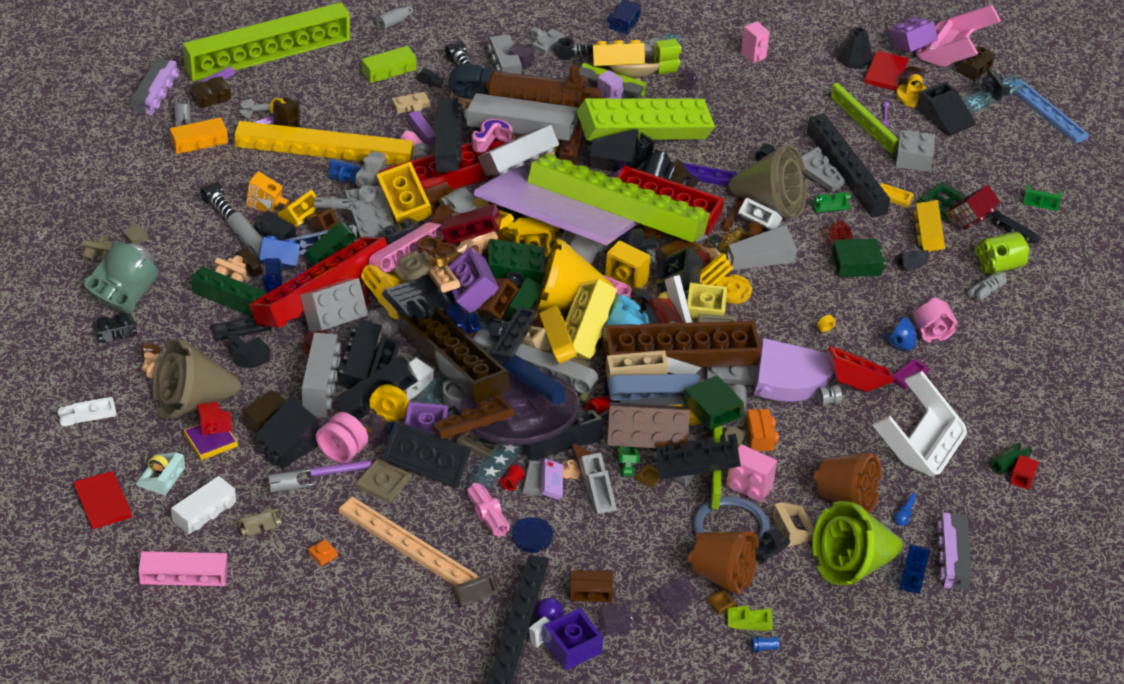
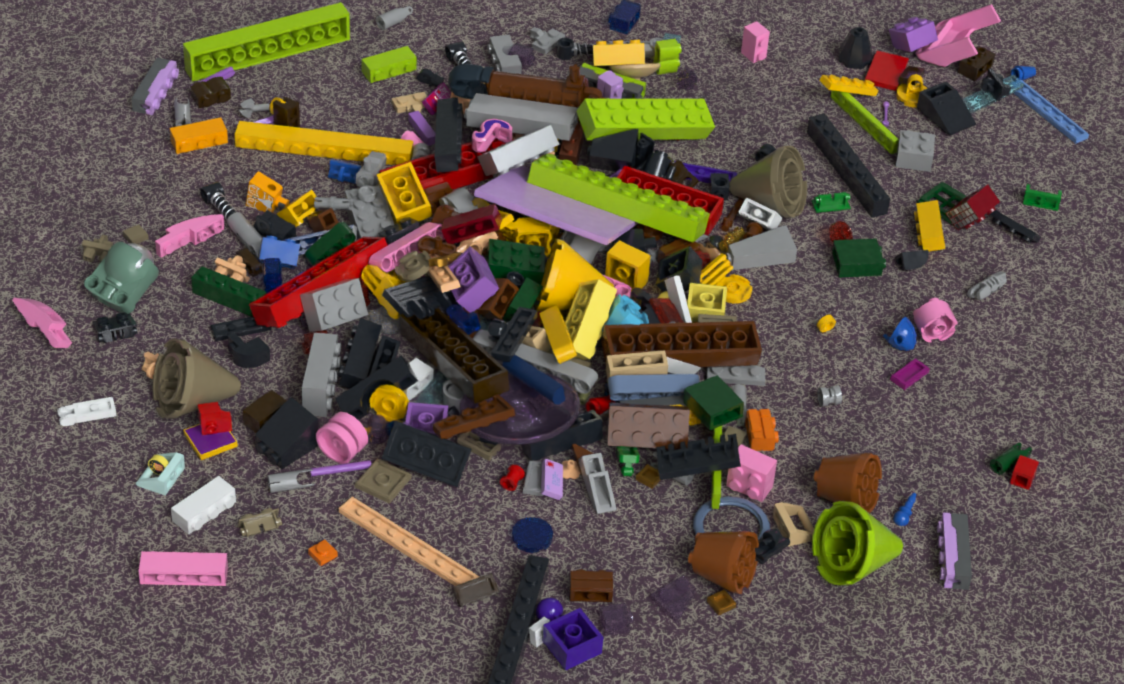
red tile [73,471,132,529] -> none
reddish brown hose [141,343,160,358] -> none
bright pink piece [467,482,510,537] -> none
clear light blue tile [474,438,523,488] -> none
lime slope [728,605,773,631] -> none
blue pin [751,635,779,653] -> none
lavender brick [754,338,833,402] -> none
light grey wing [801,147,845,192] -> none
red wedge [827,346,895,392] -> none
white windscreen [873,371,967,477] -> none
yellow tile [880,183,914,208] -> none
clear blue brick [899,544,931,594] -> none
lime cylinder [975,231,1029,275] -> none
none -> bright pink slope [12,298,72,348]
none -> bright pink slope [155,214,224,258]
none -> magenta tile [421,82,451,115]
none -> black brick [709,173,730,200]
none -> yellow plate [819,75,879,96]
none -> blue cone [1011,66,1036,81]

